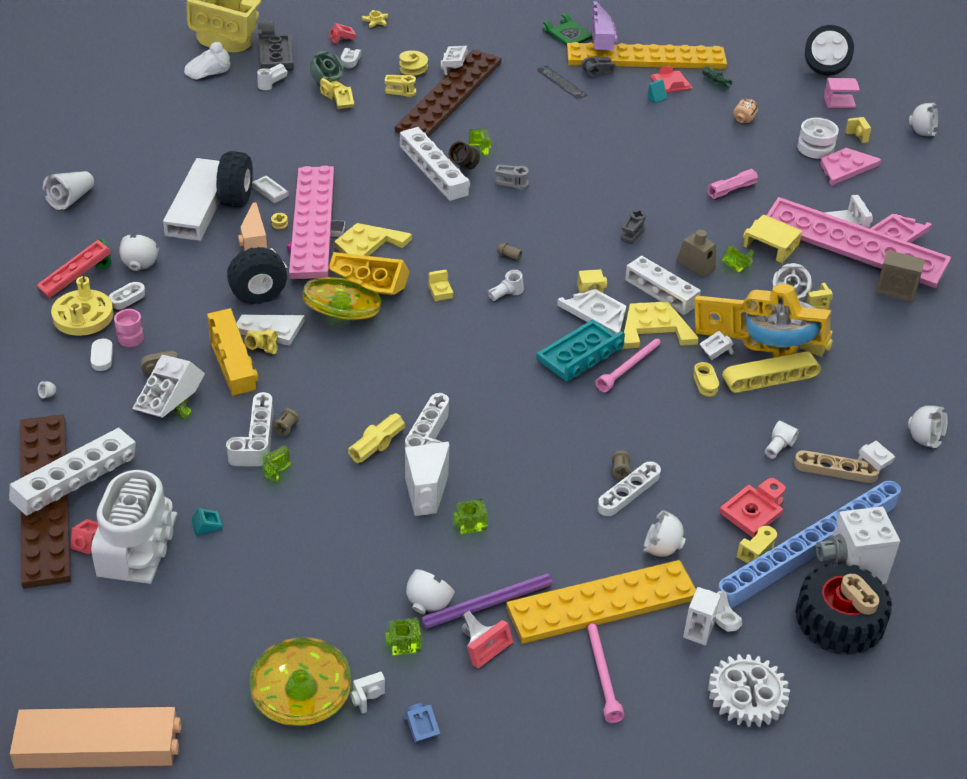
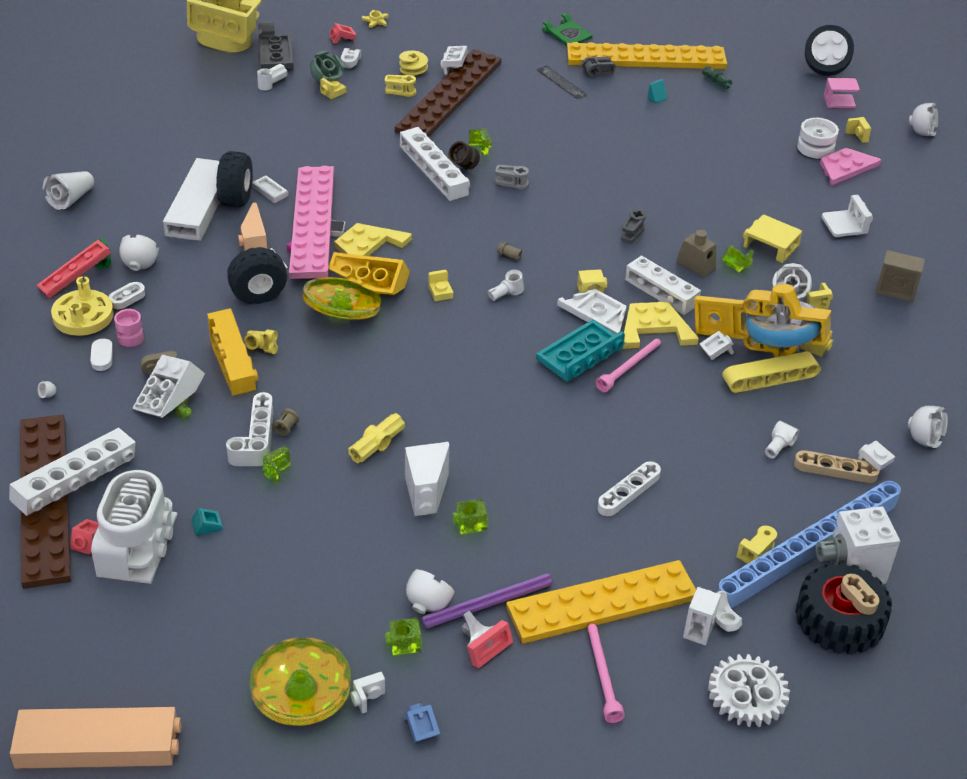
white hair [184,42,230,80] -> none
white wing [236,315,305,346] -> none
light yellow bush [271,213,288,229] -> none
light yellow bracket [333,86,354,109] -> none
white beam [405,393,449,447] -> none
lavender wedge [591,1,617,50] -> none
dark tan bush [611,450,632,479] -> none
white cylinder [644,510,686,557] -> none
coral piece [650,66,693,93] -> none
light yellow piece [693,362,719,397] -> none
bright pink axle [707,169,758,199] -> none
coral plate [719,478,786,538] -> none
light nougat head [733,99,758,123] -> none
bright pink plate [766,197,951,288] -> none
bright pink wing [870,214,932,243] -> none

